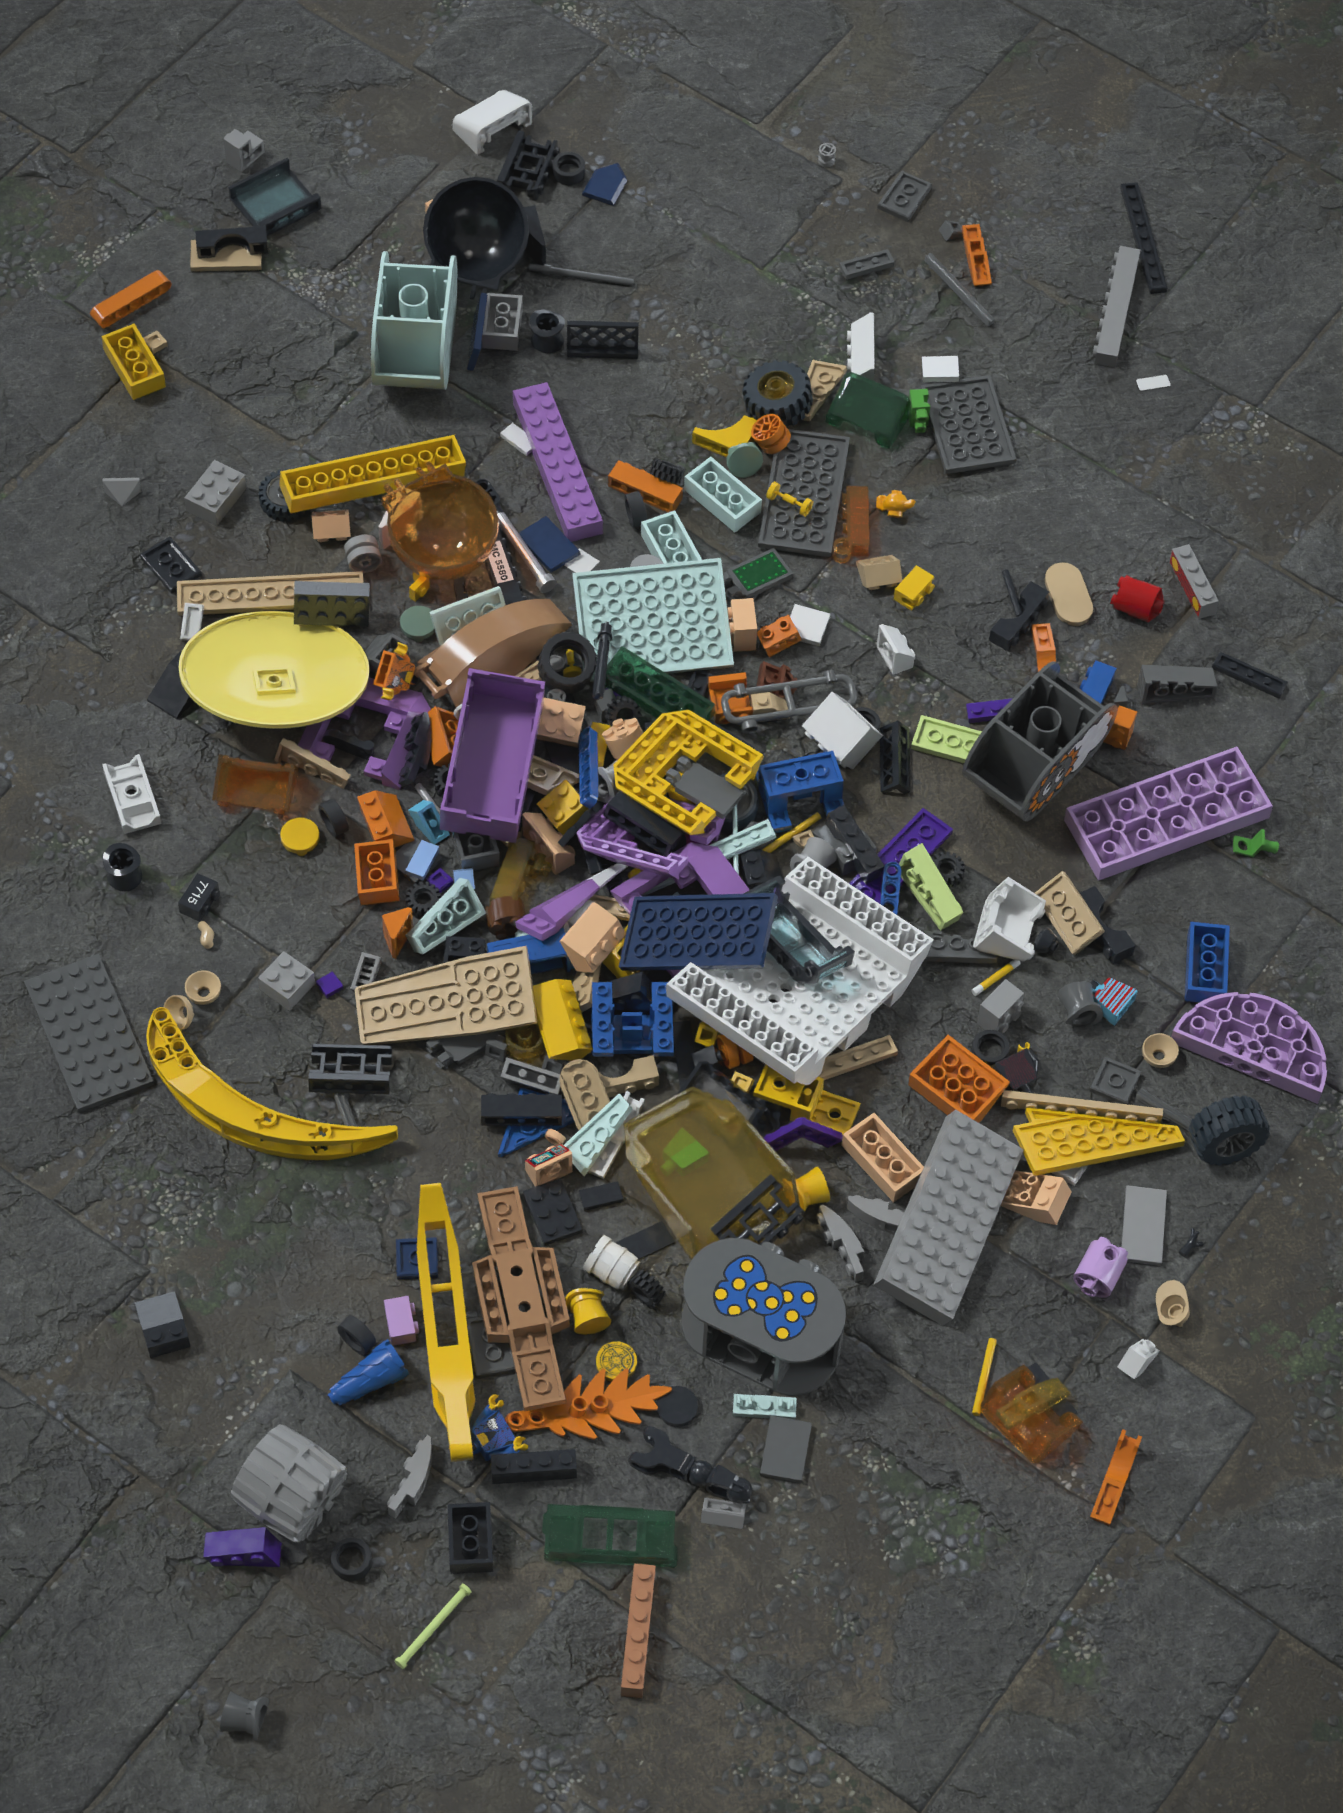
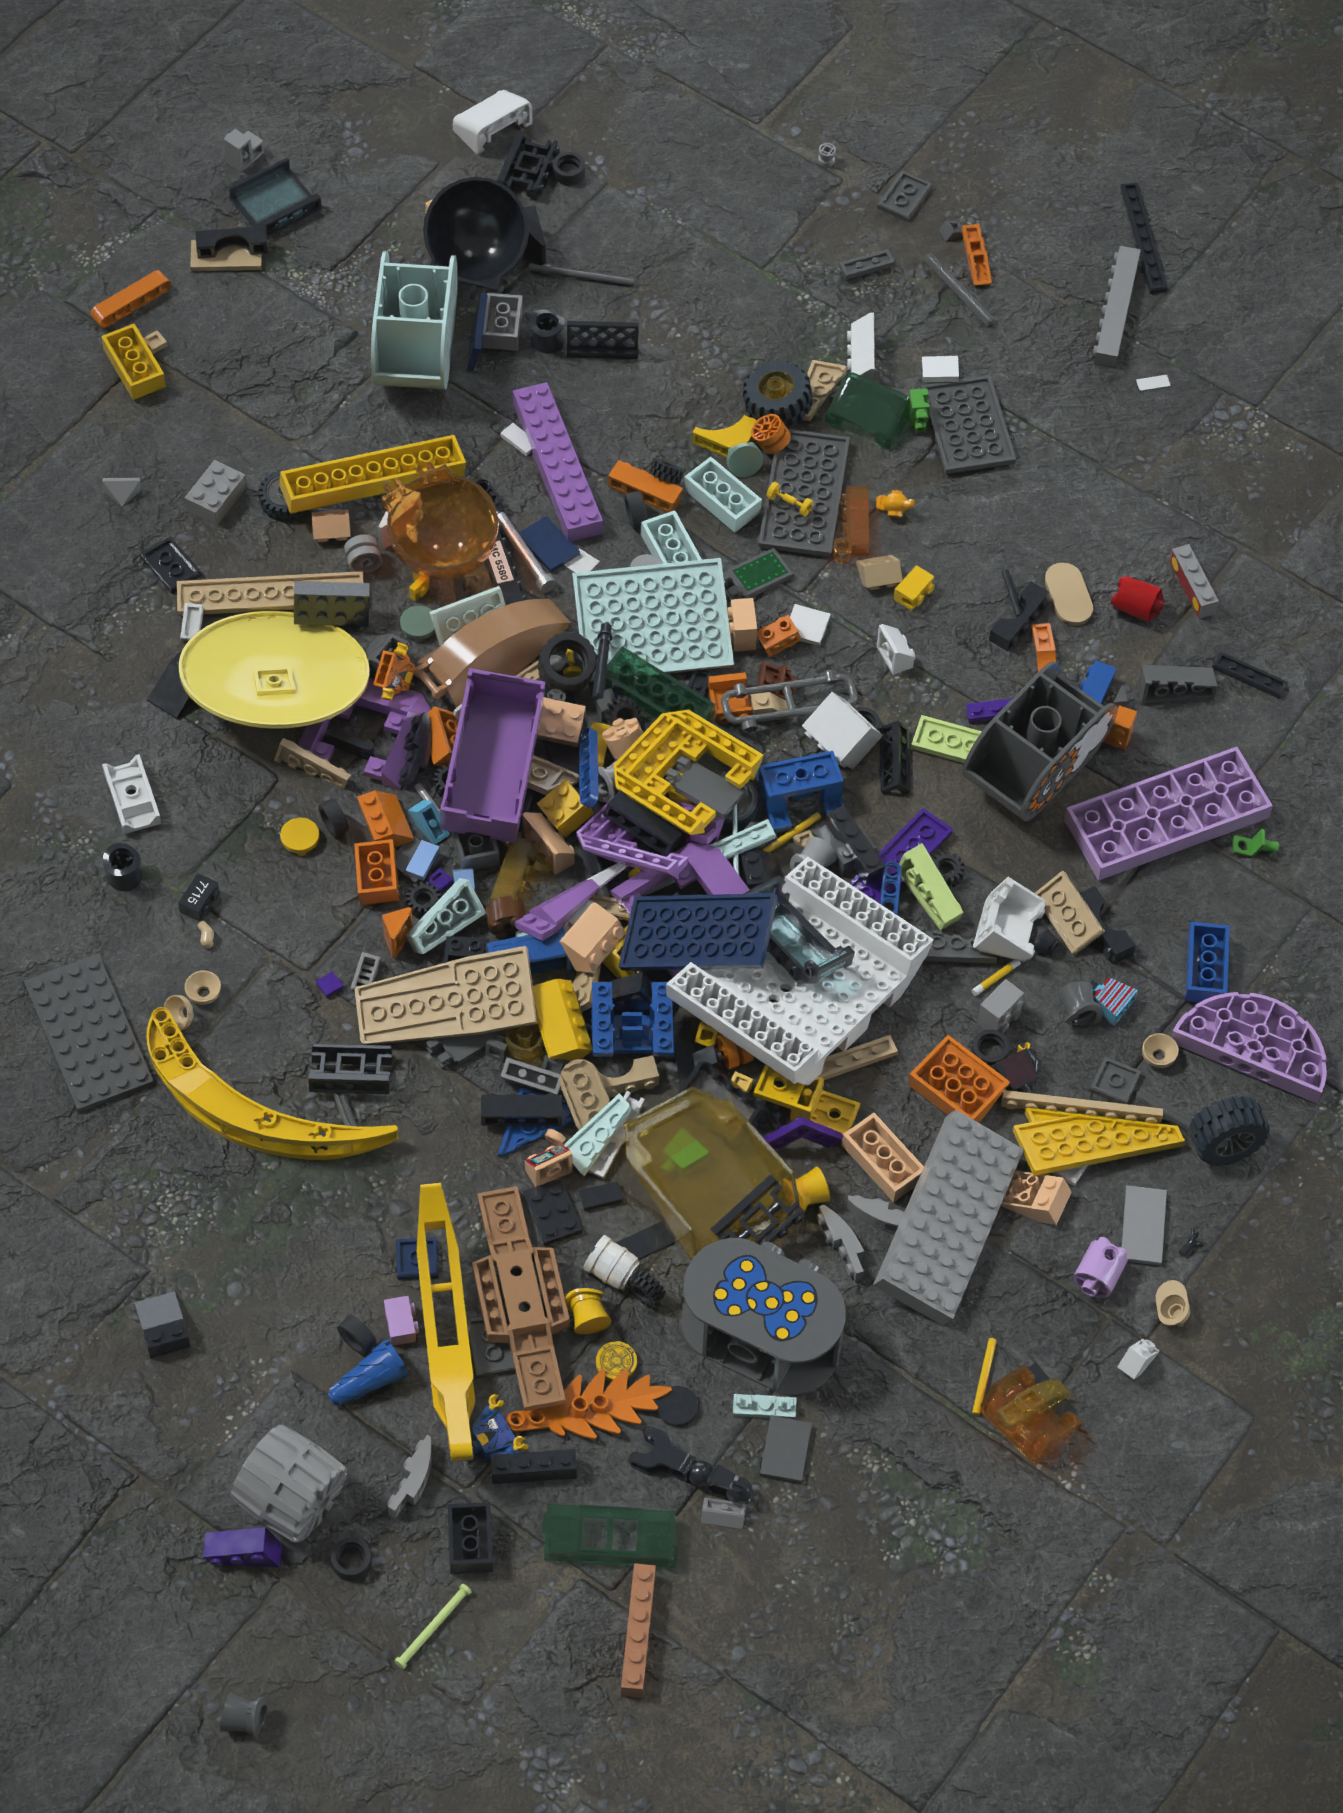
clear orange windscreen [212,755,299,815] -> none
light grey brick [258,951,315,1011] -> none
black tile [557,808,596,847] -> none
dark blue tile [582,163,627,206] -> none
orange piece [1090,1429,1142,1526] -> none

